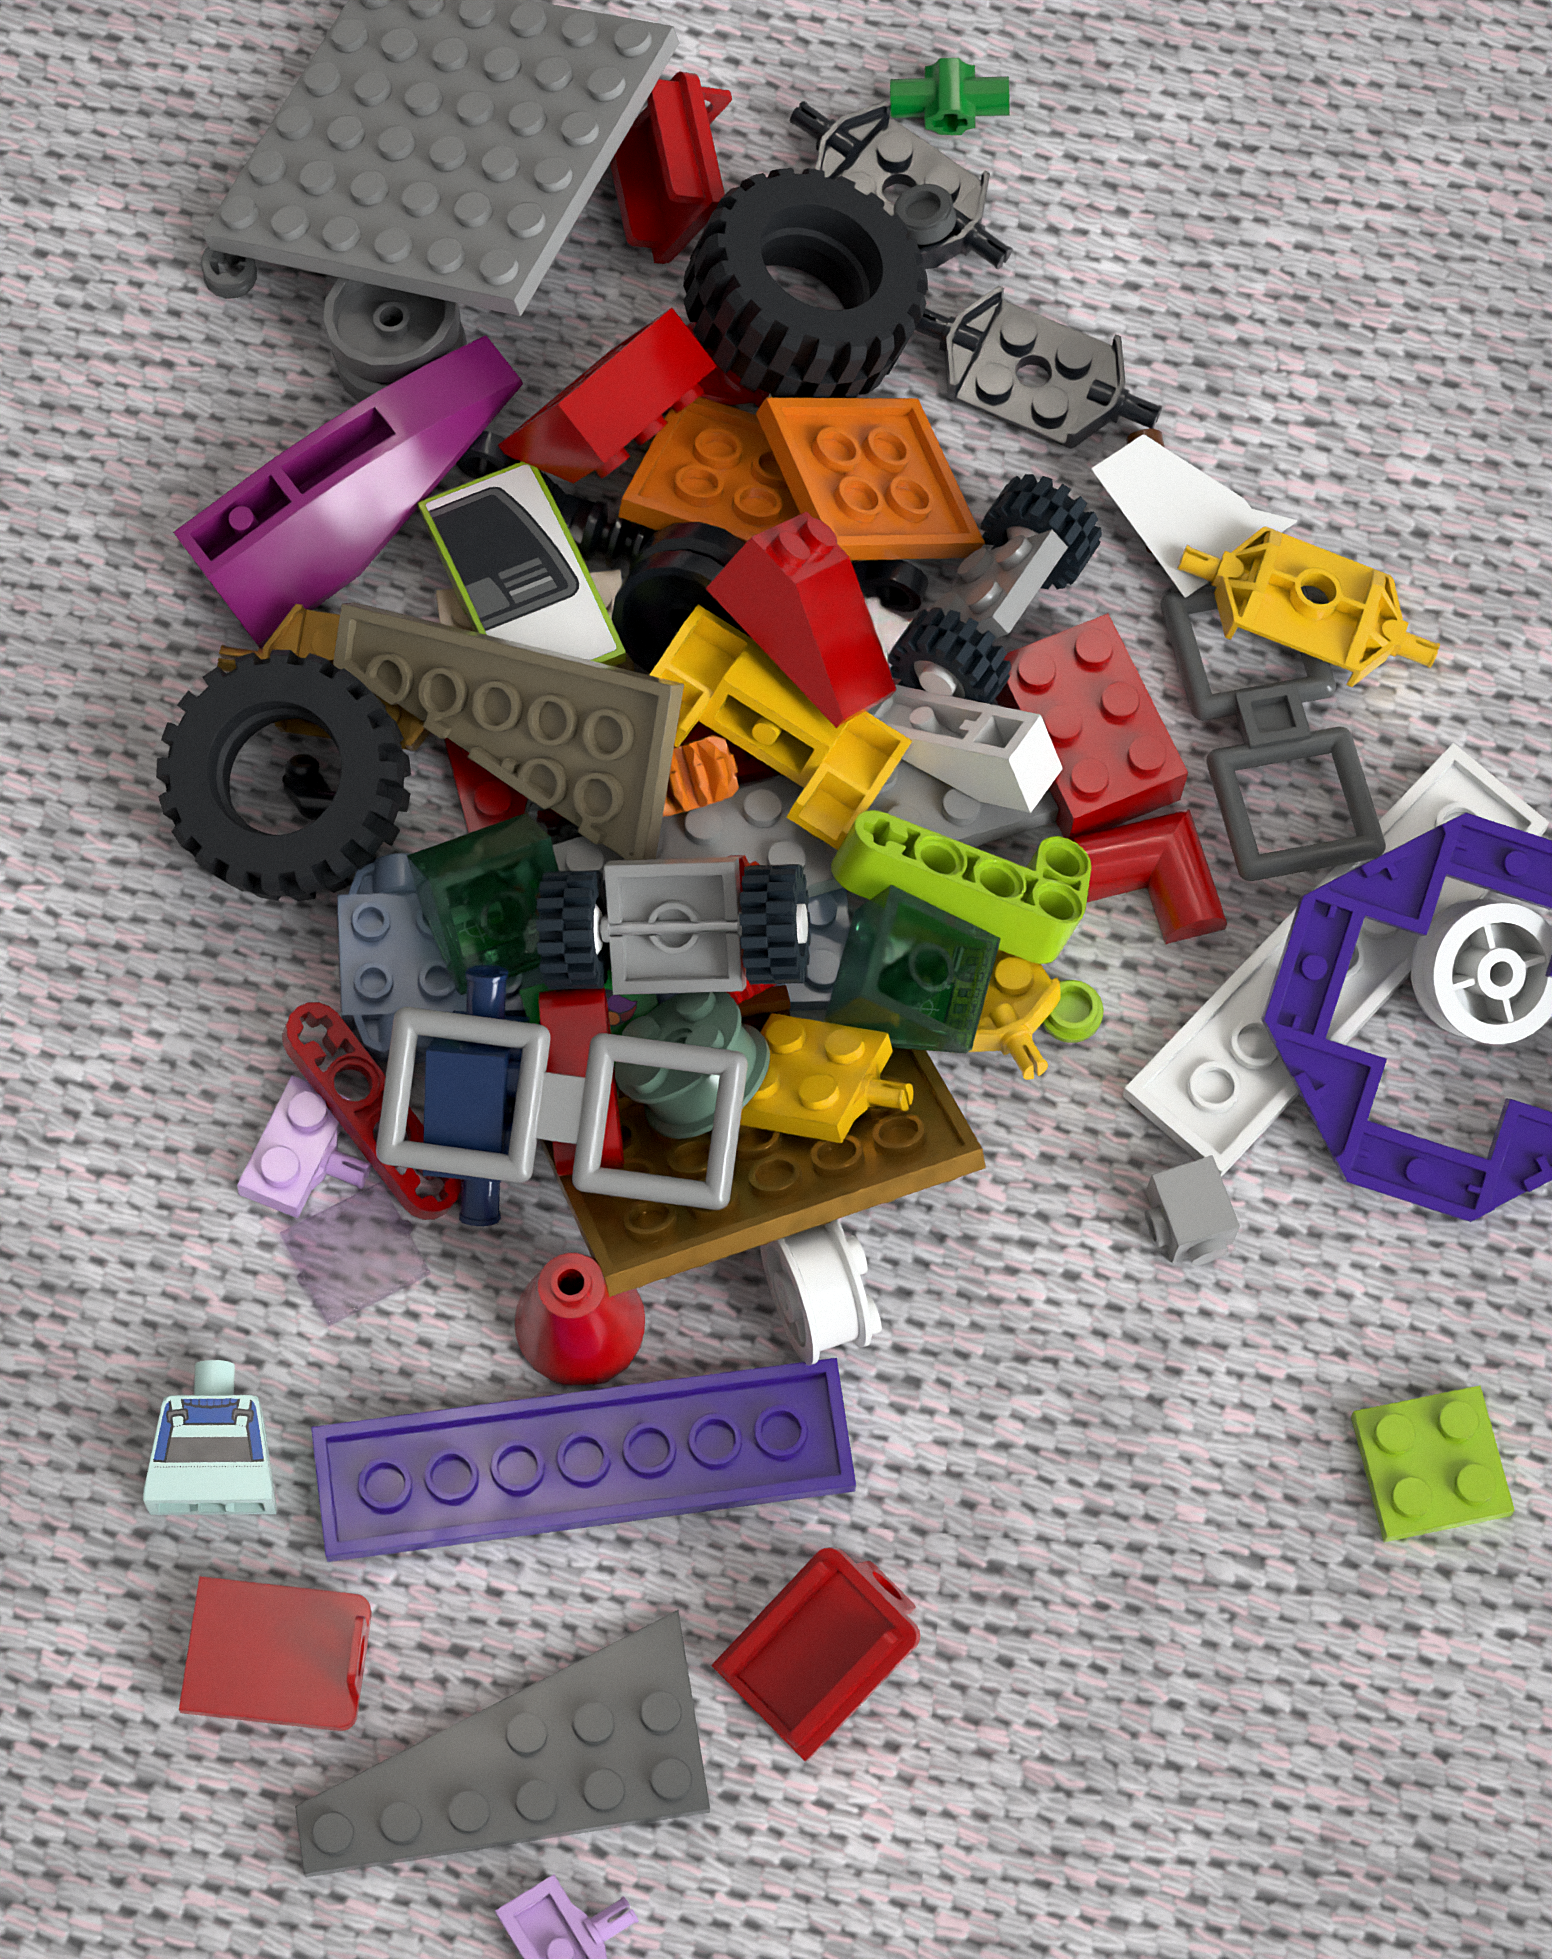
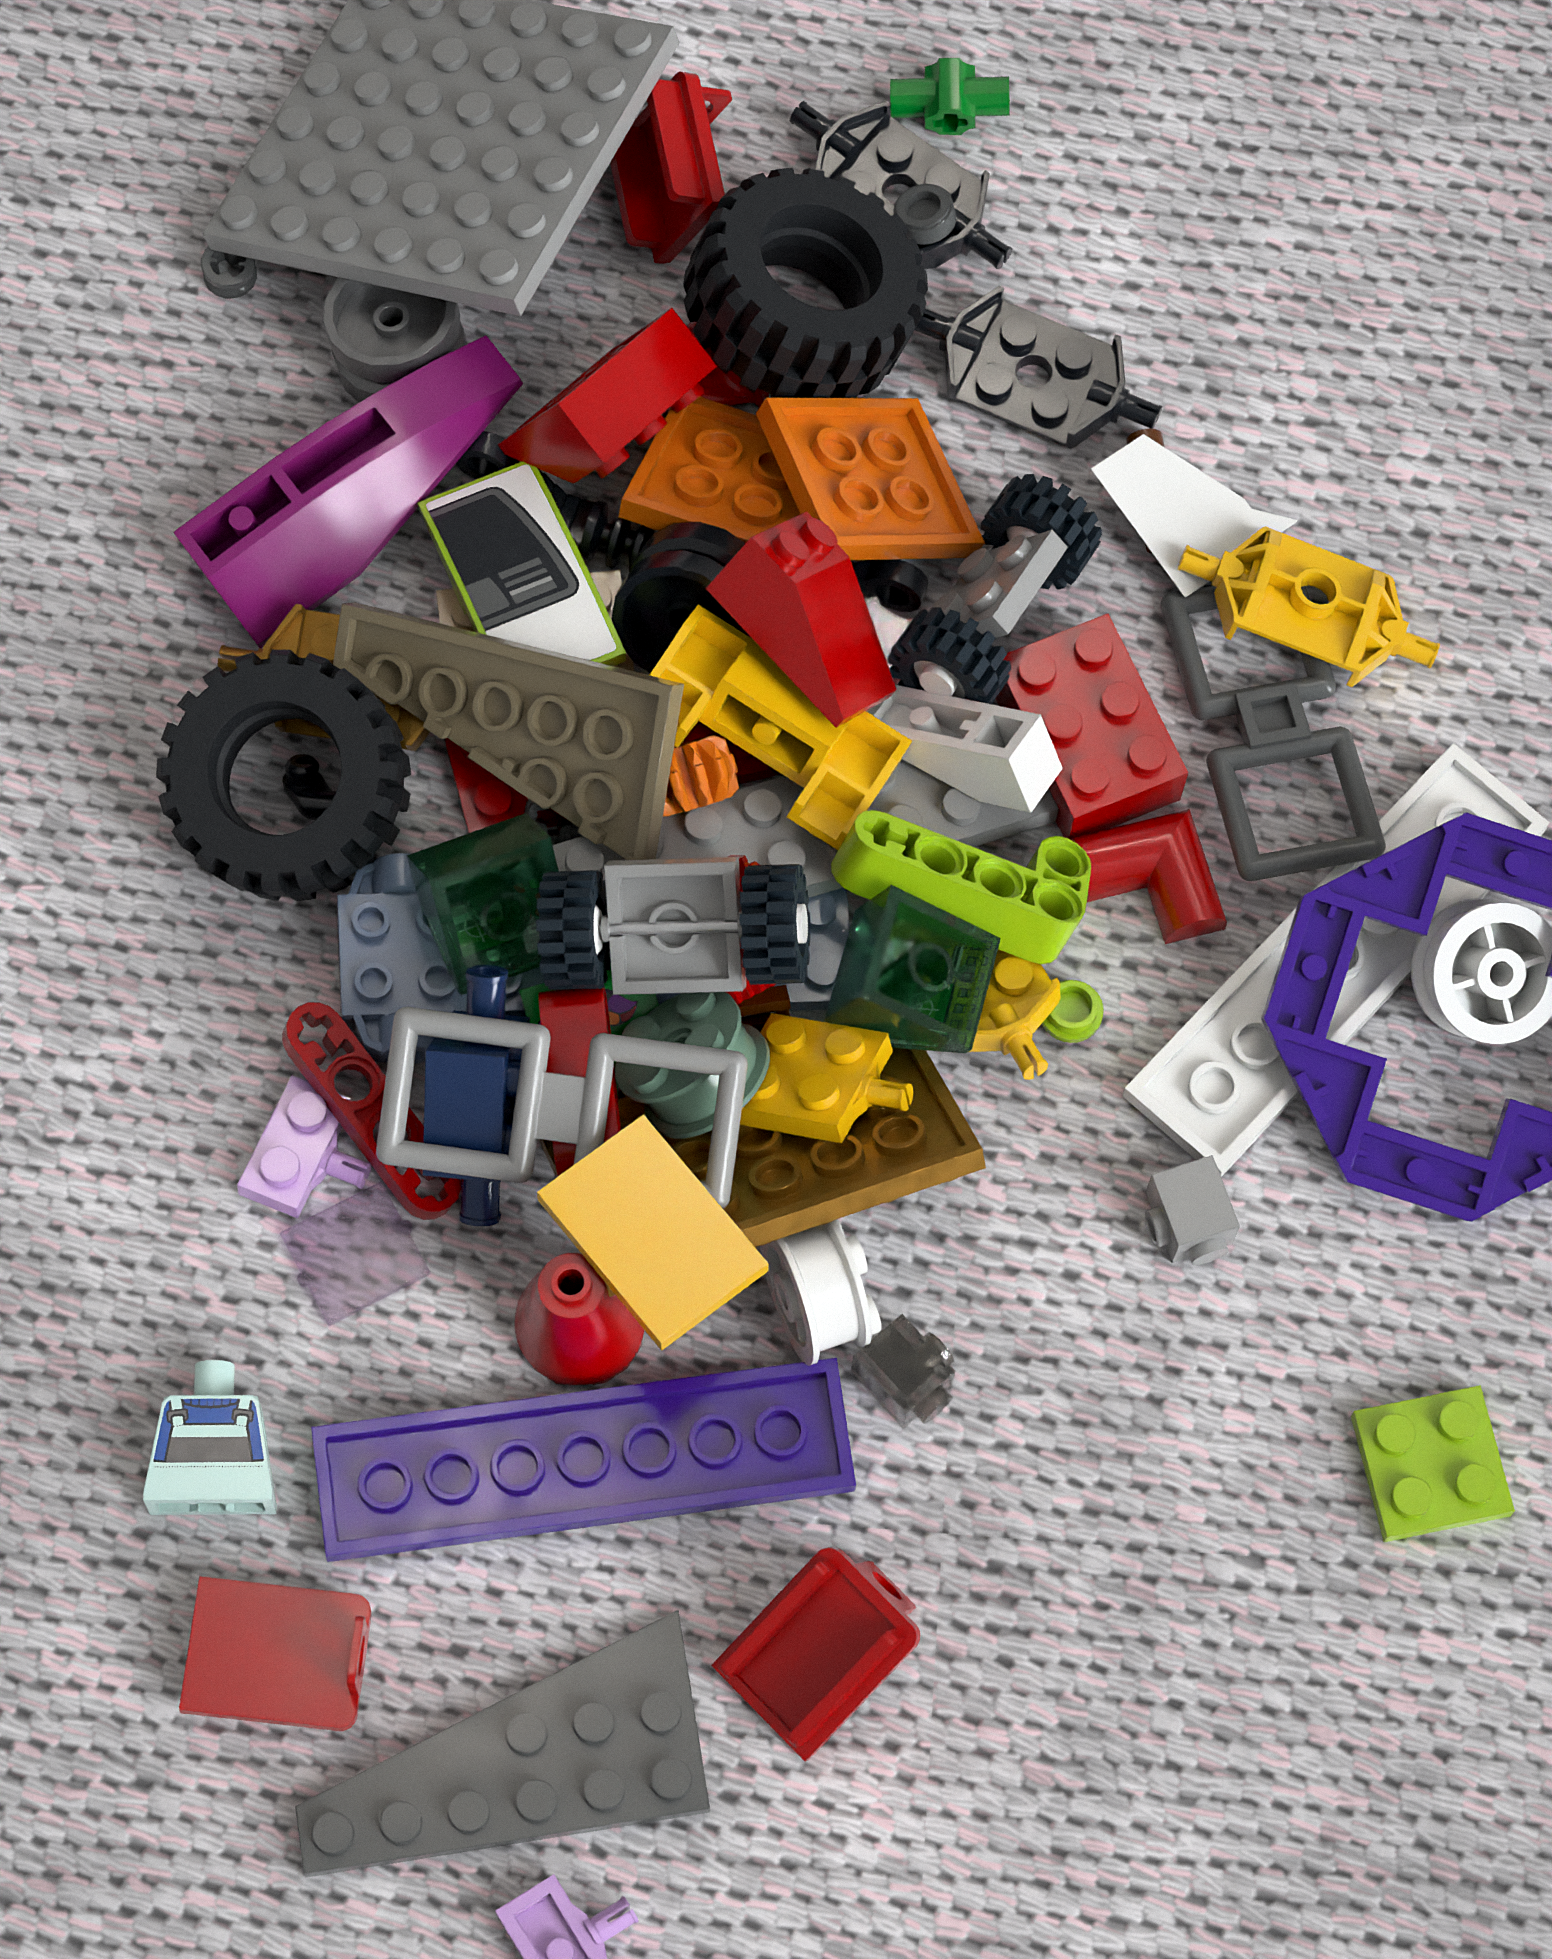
none -> yellow tile [537,1114,768,1351]
none -> clear smoke brick [851,1314,956,1429]

